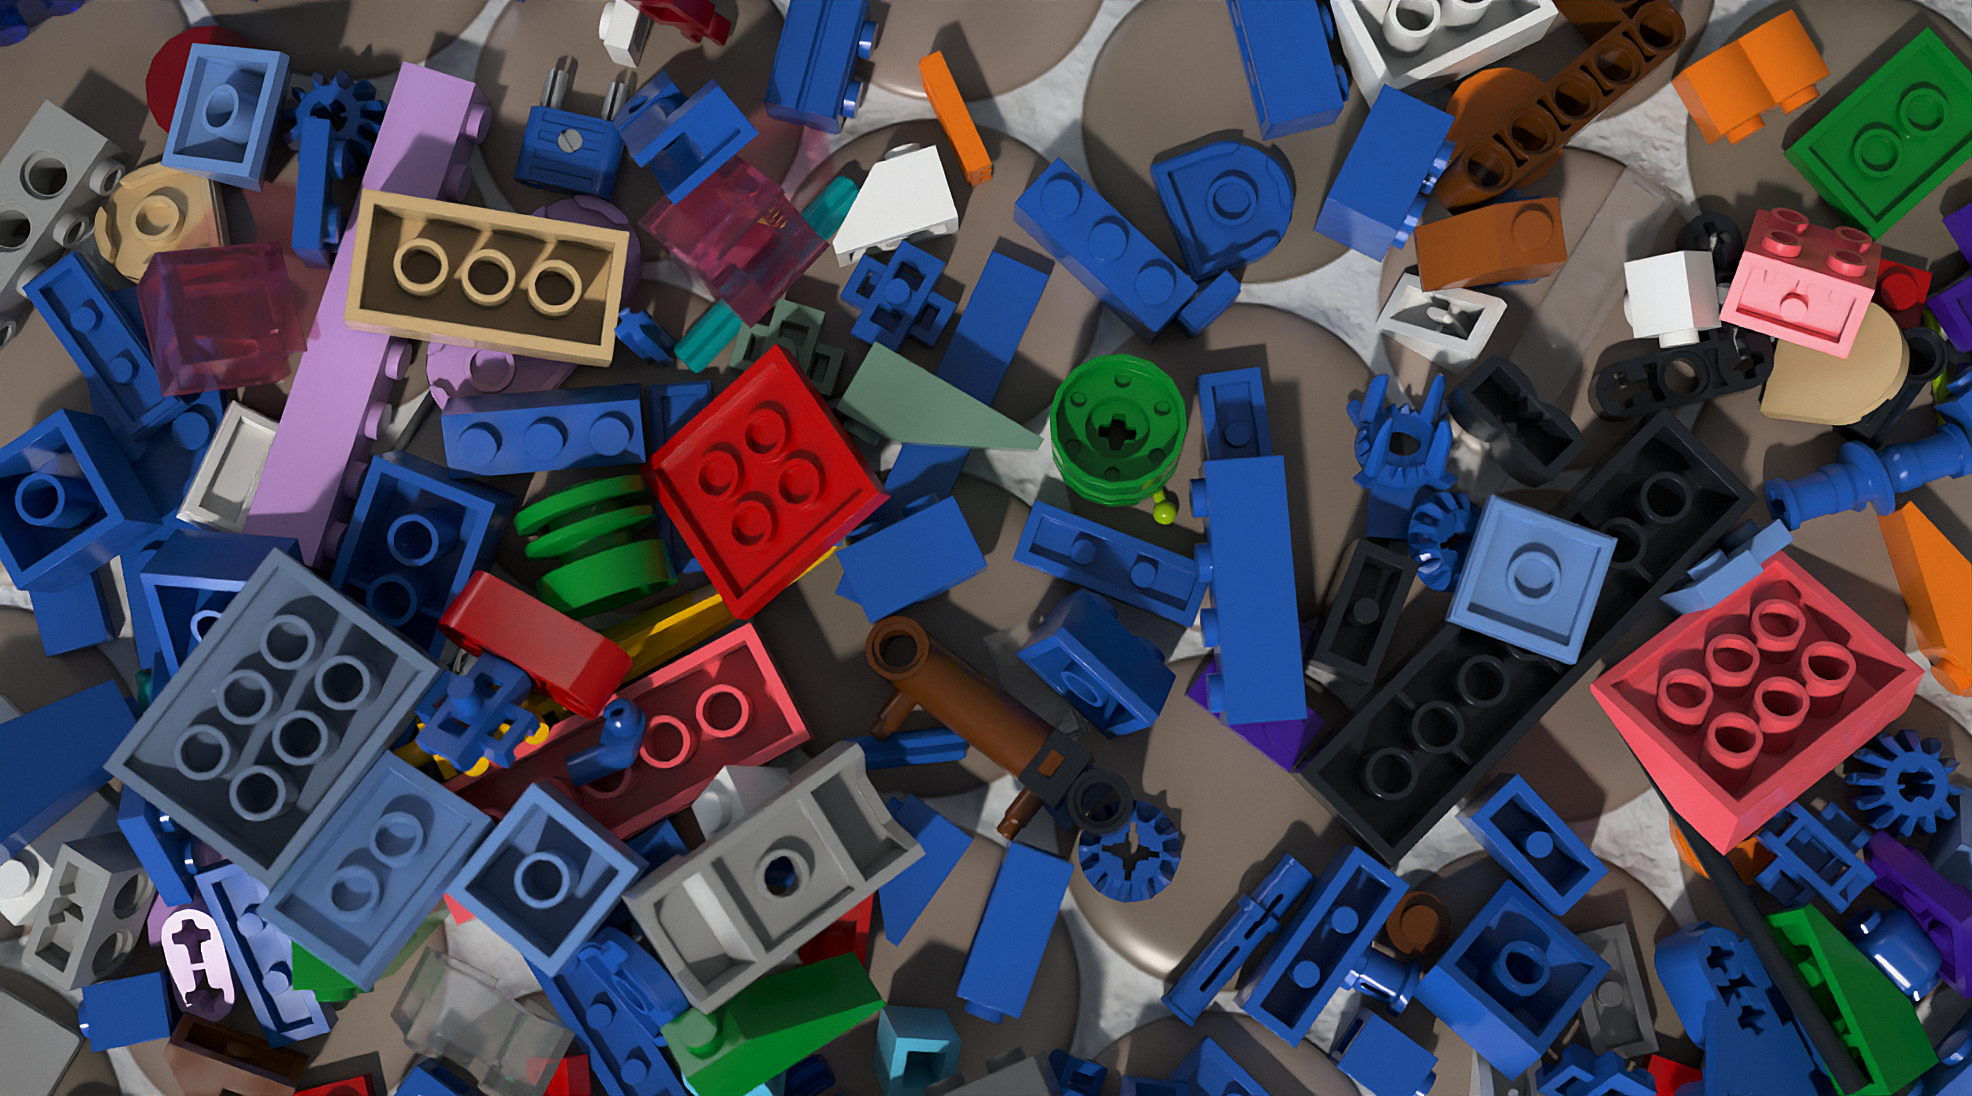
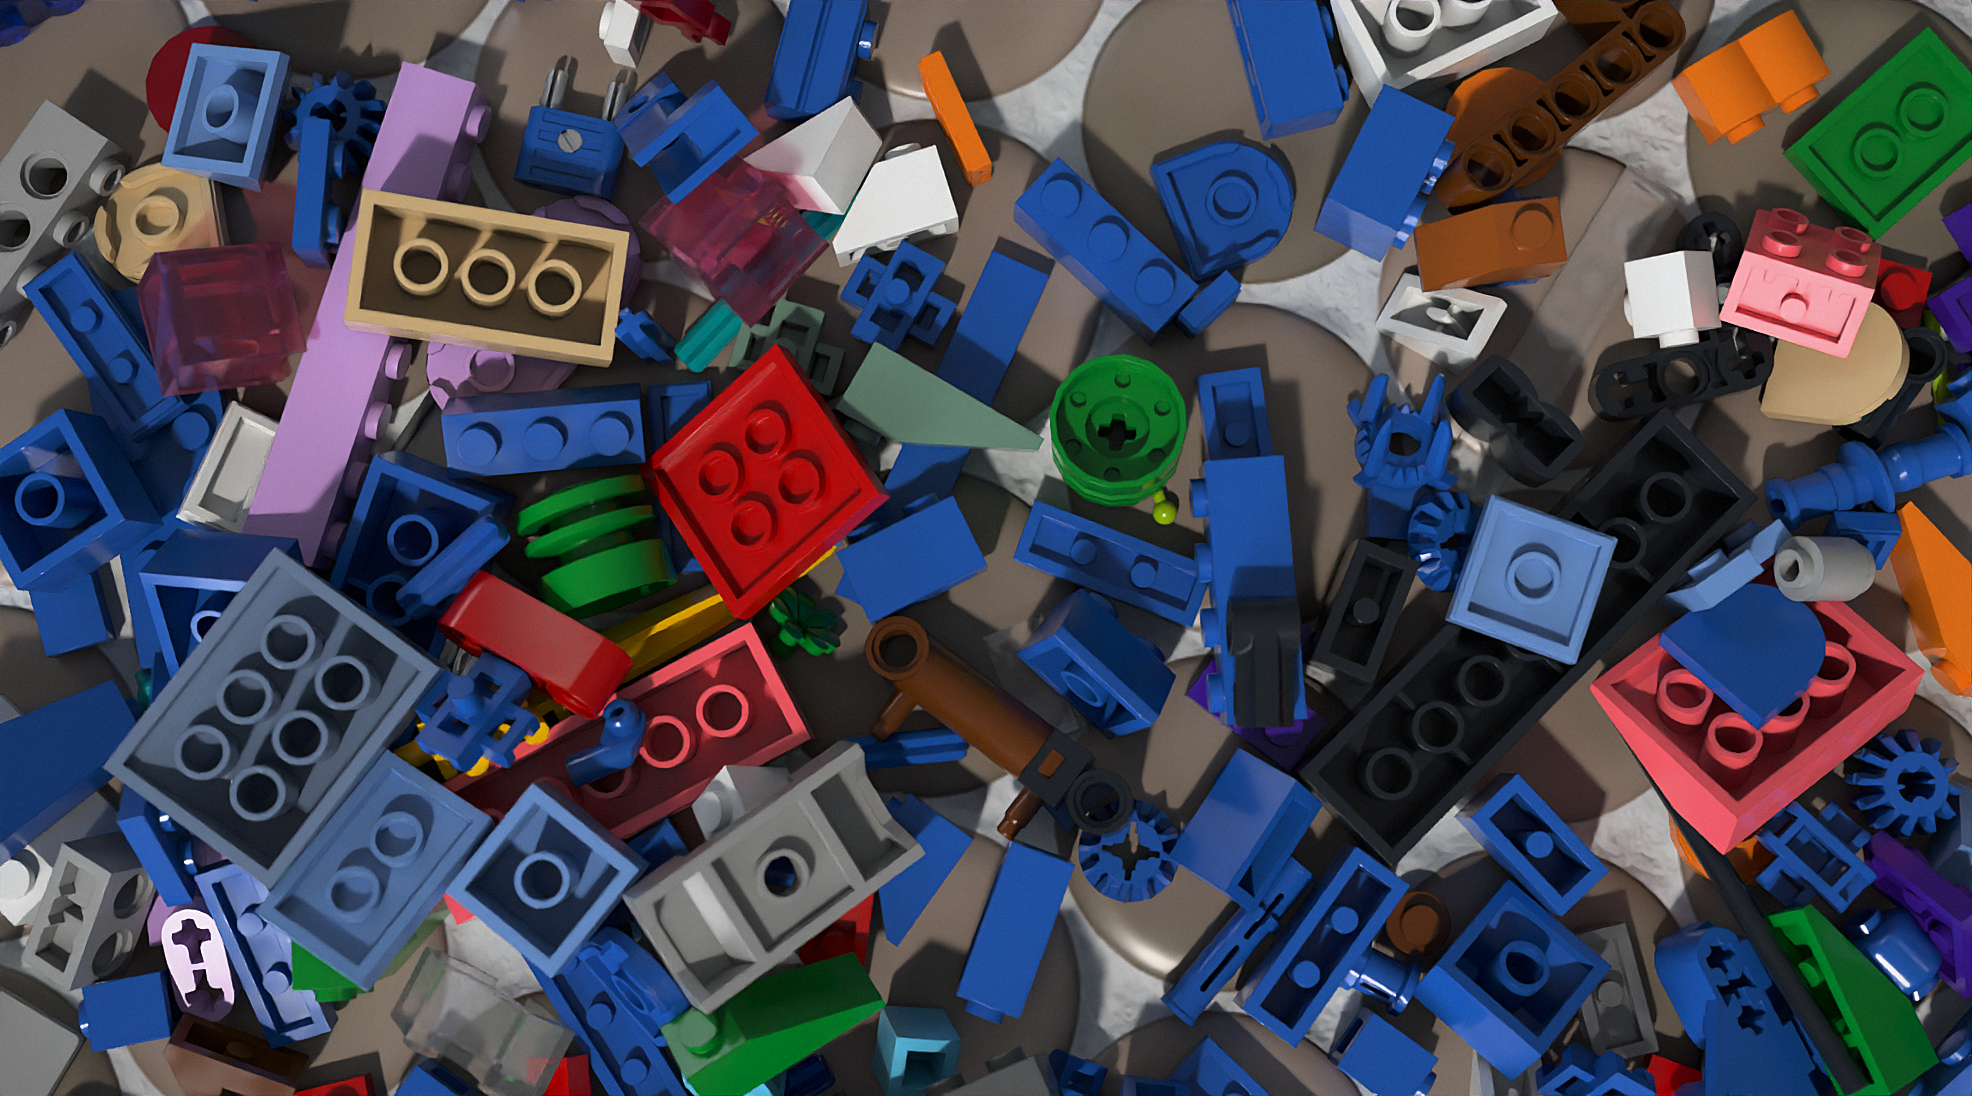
none -> blue axle [395,514,511,620]
none -> white slope [742,96,883,215]
none -> green plant [768,586,841,659]
none -> blue brick [1168,748,1323,913]
none -> black piece [1226,596,1300,728]
none -> blue tile [1659,583,1826,730]
none -> light grey brick [1774,536,1876,601]
none -> blue tile [1821,511,1903,570]

